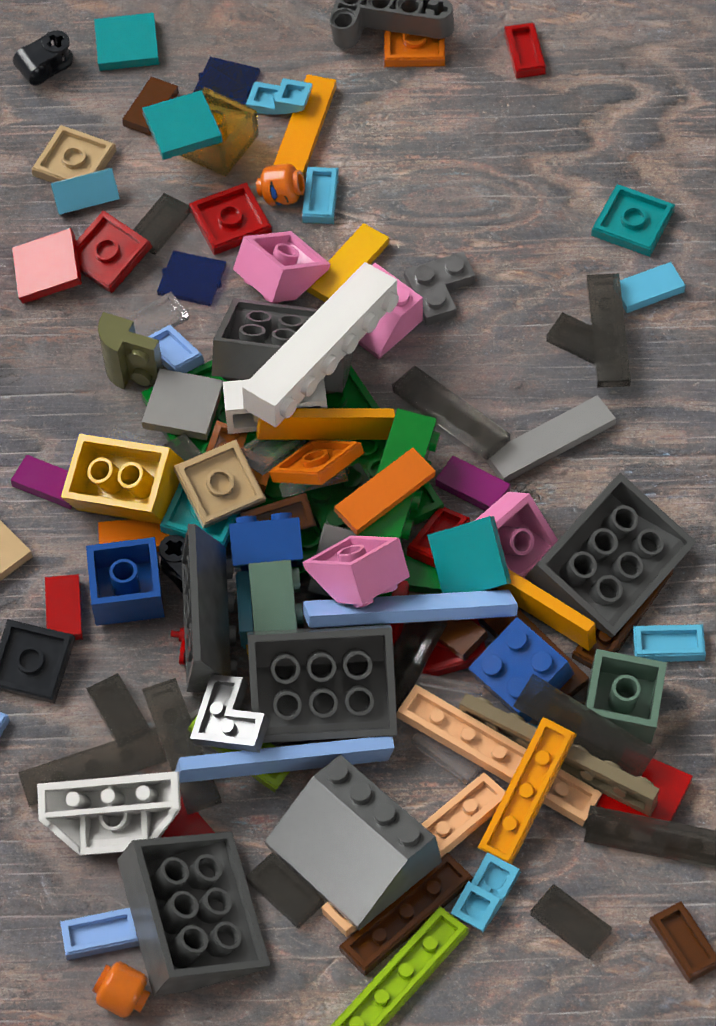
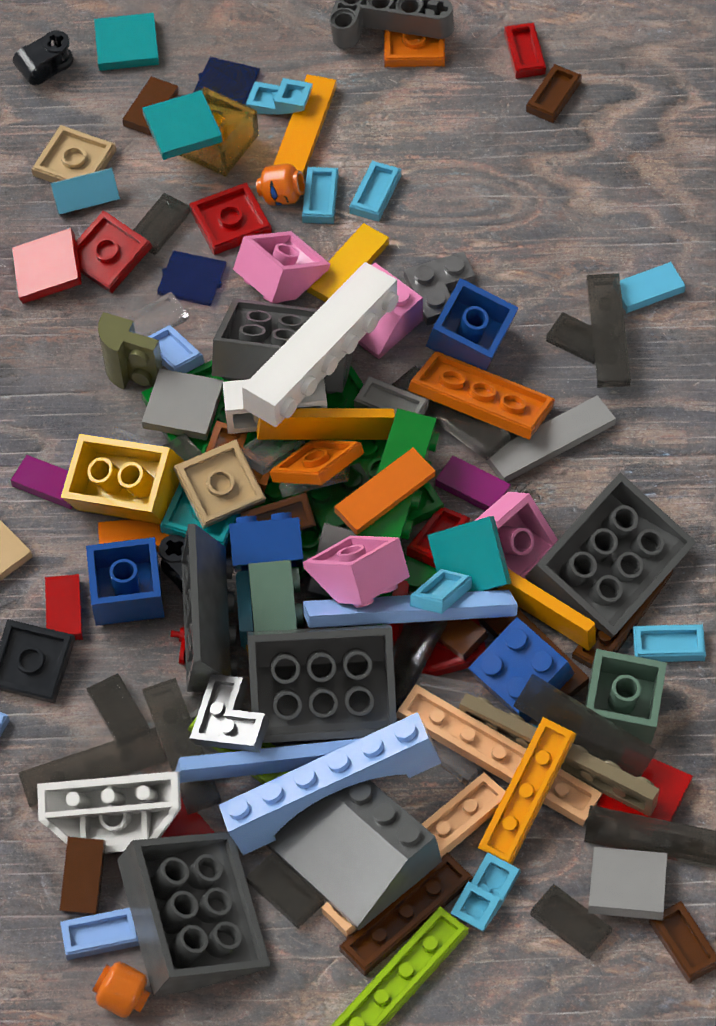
teal tile [591,184,675,257] -> none
none -> reddish brown tile [59,837,106,914]
none -> light blue arch [219,712,442,855]
none -> medium azure tile [349,161,401,222]
none -> light grey tile [354,376,429,415]
none -> orange tile [408,351,555,440]
none -> medium azure tile [410,569,472,614]
none -> blue brick [426,278,519,371]
none -> reddish brown tile [526,64,582,123]
none -> light grey tile [588,847,667,920]

